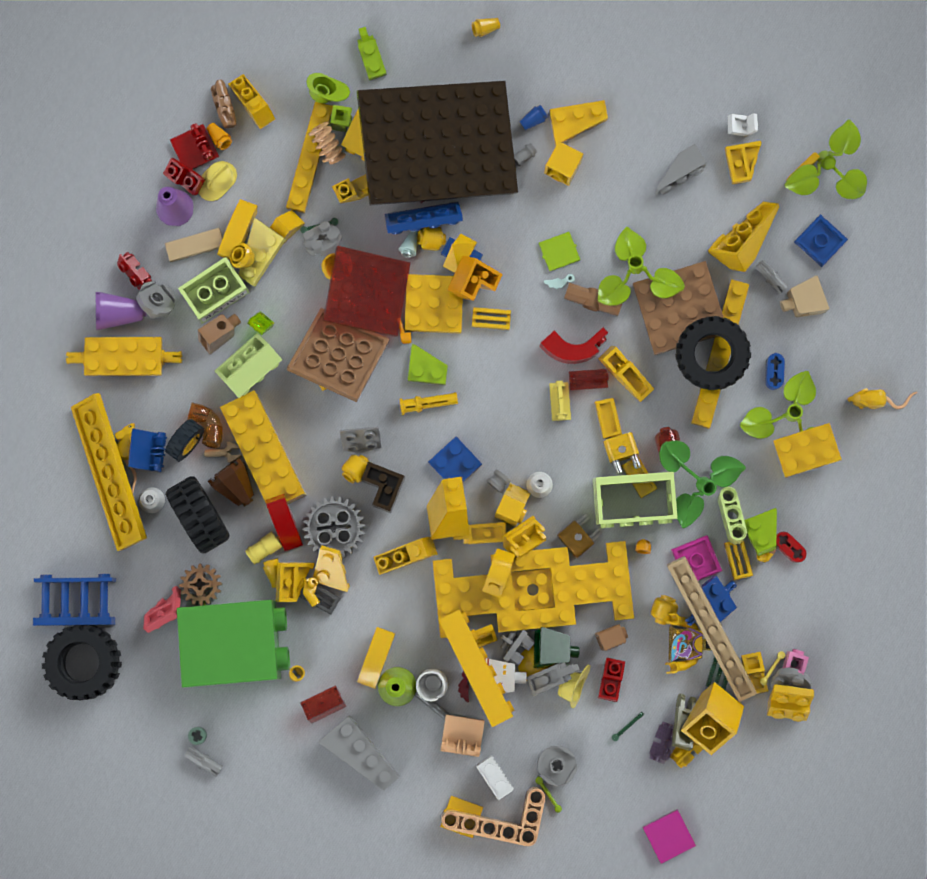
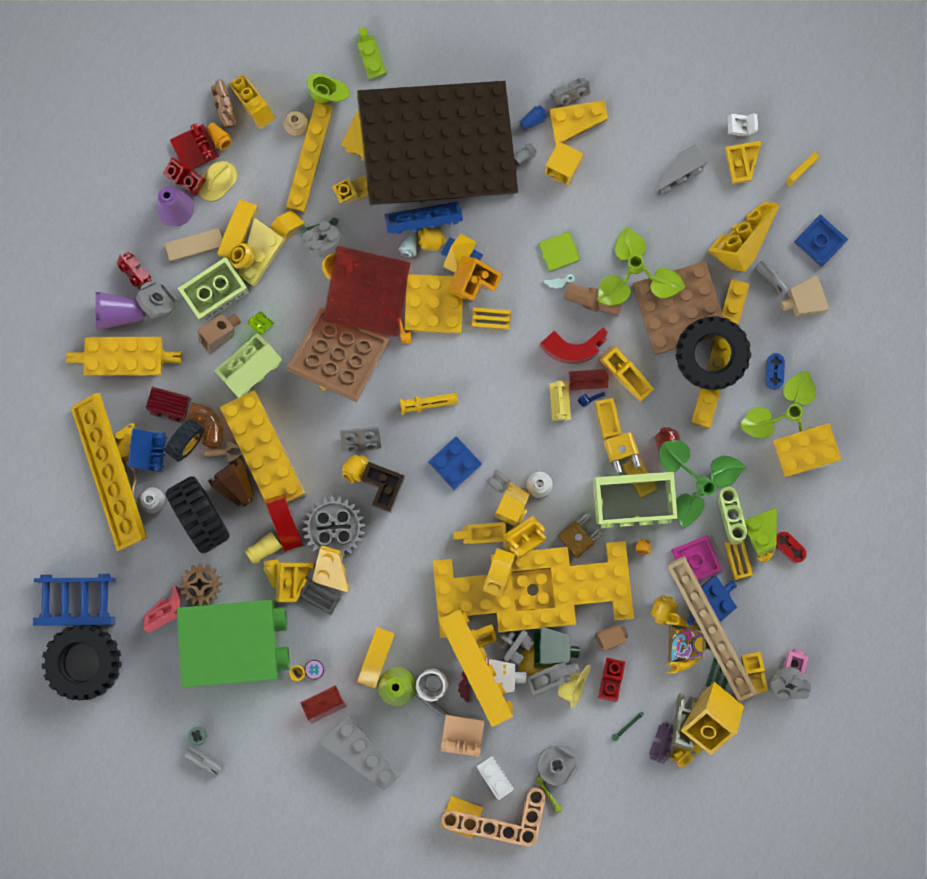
yellow arm [303,577,320,608] -> none
light nougat piece [308,122,346,165] -> none
lime brick [330,105,352,132] -> none
yellow slope [373,536,438,575] -> none
lime wing [408,344,448,385] -> none
yellow slope [427,477,470,540] -> none
yellow cone [471,18,500,38] -> none
dark pink tile [642,809,696,864] -> none
light yellow hinge [760,651,786,685] -> none
yellow plate [767,684,814,722] -> none
lime plant [784,119,867,199] -> none
yellow animal [847,388,917,409] -> none
none -> dark red brick [146,387,191,423]
none -> tan cone [283,111,309,136]
none -> tile [304,660,324,679]
none -> light grey hinge [550,78,590,108]
none -> clear blue hand [578,392,605,407]

